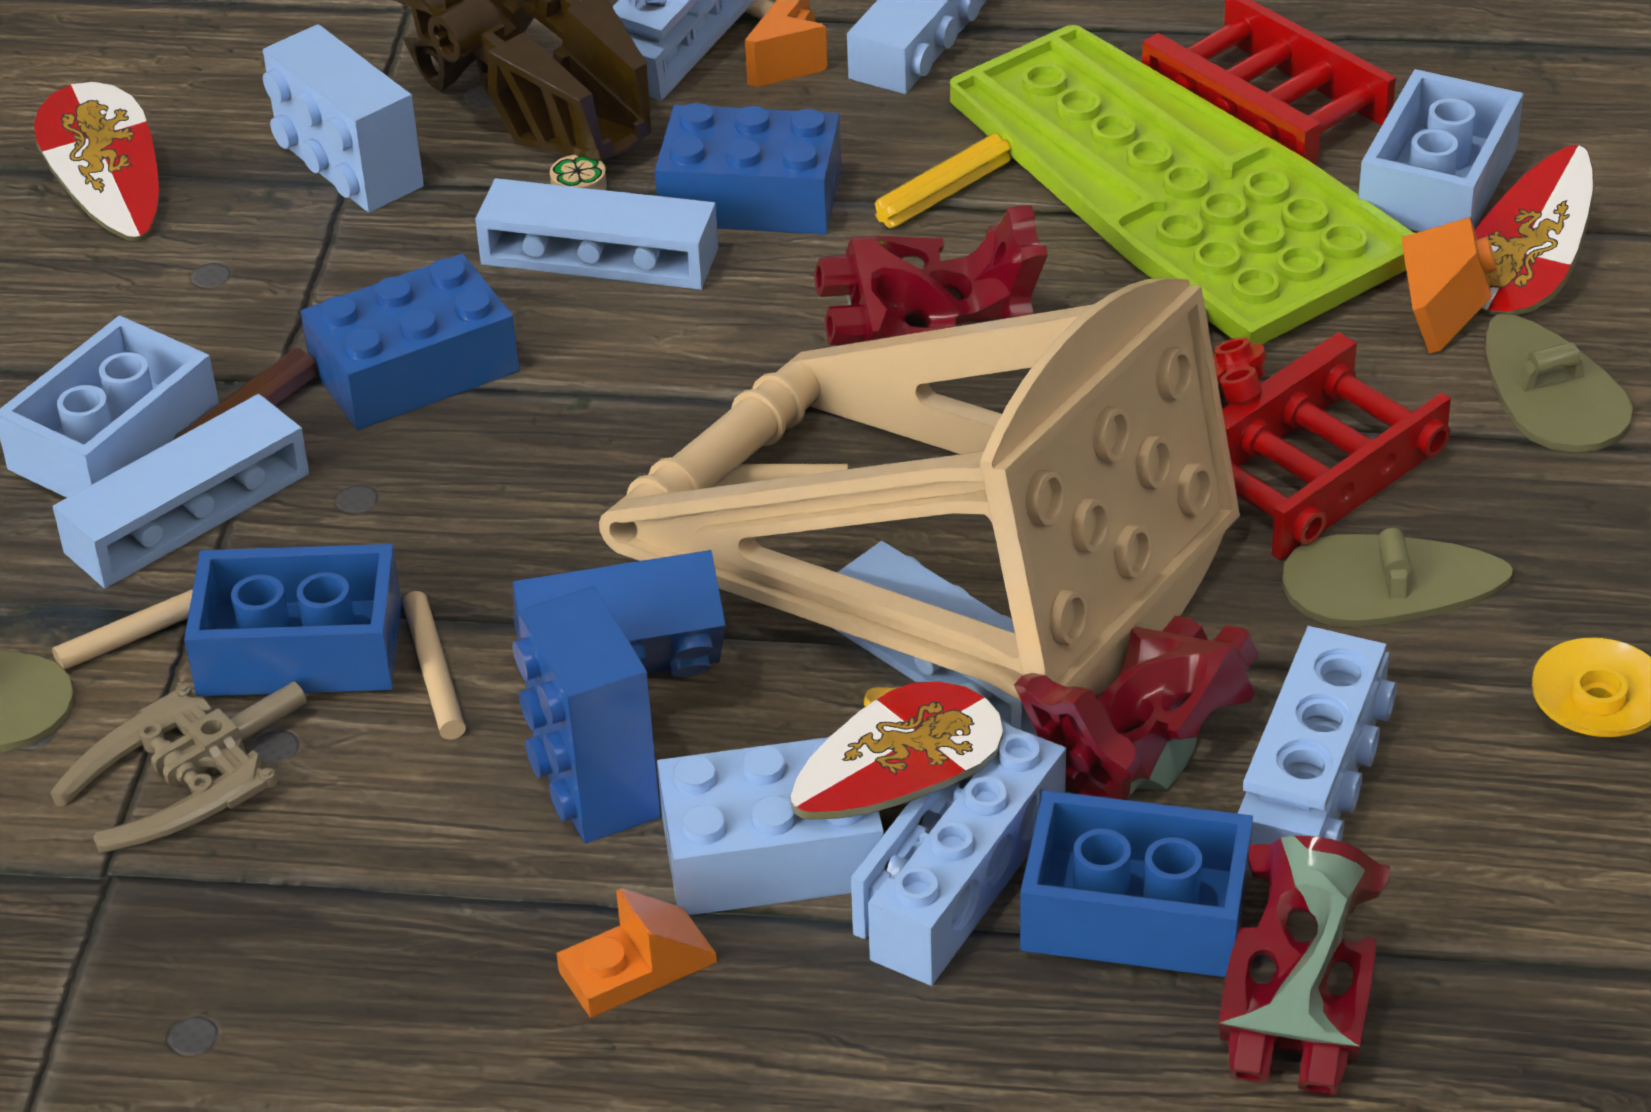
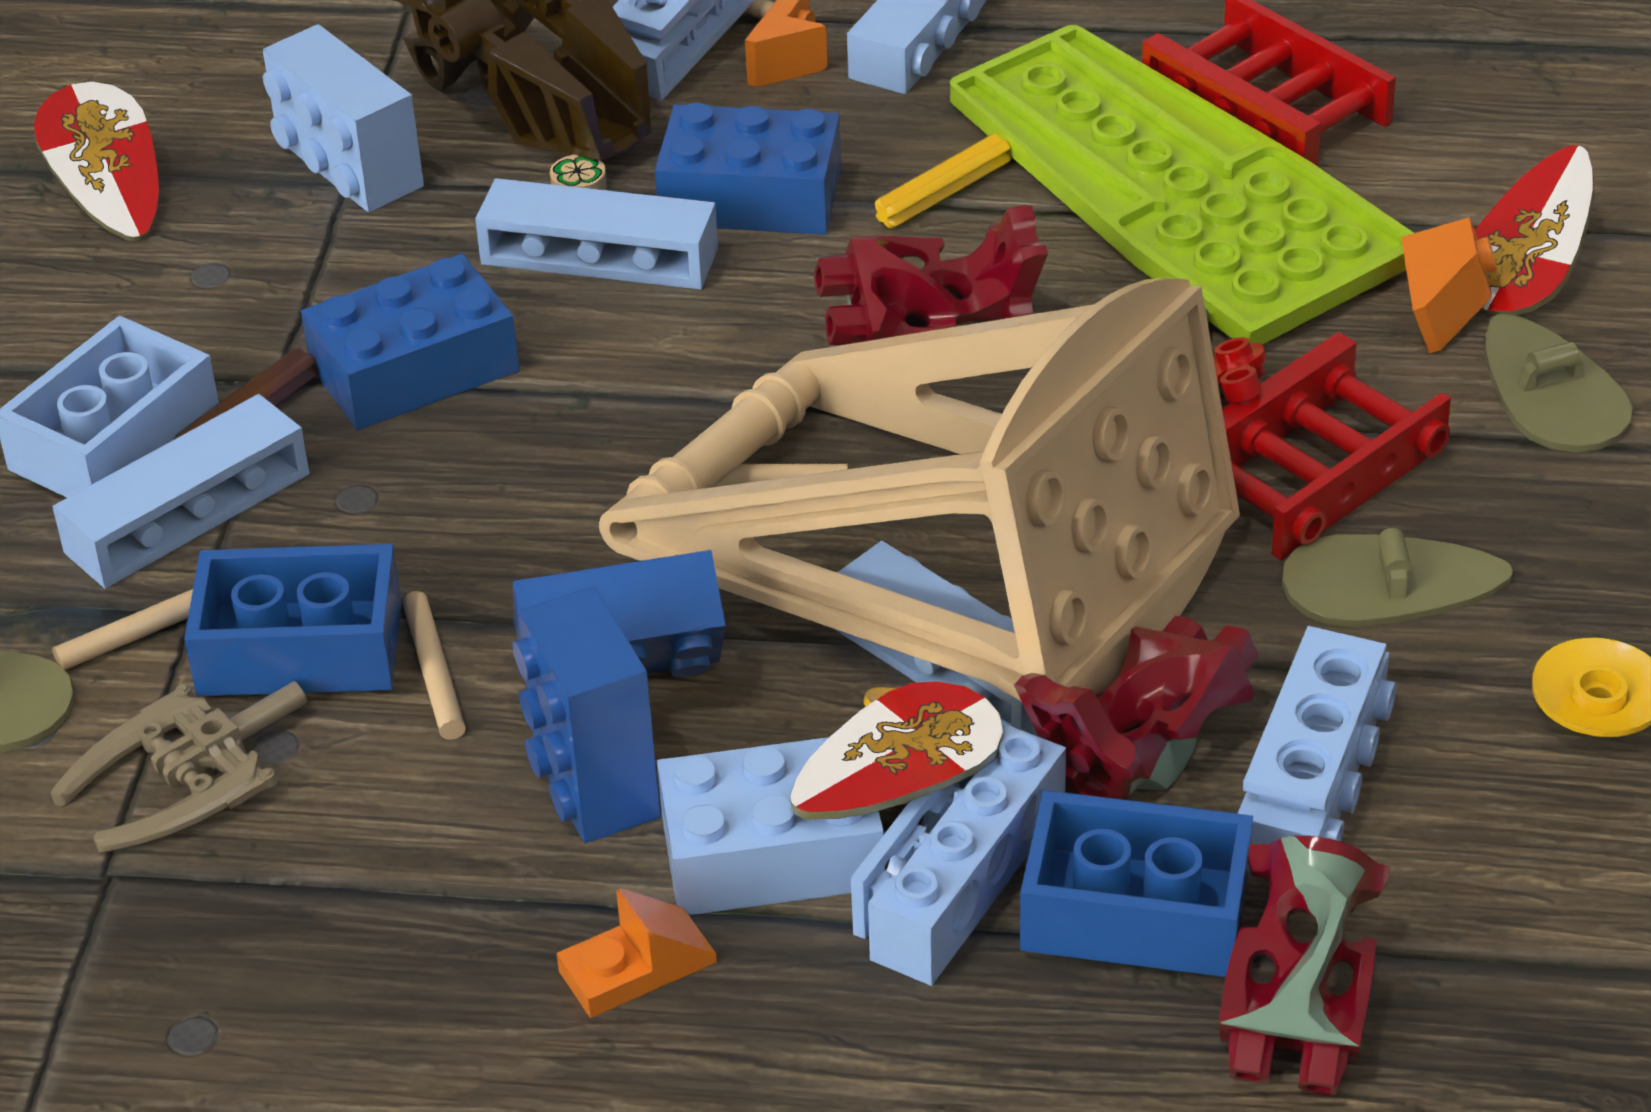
light blue brick [1358,69,1524,232] -> none

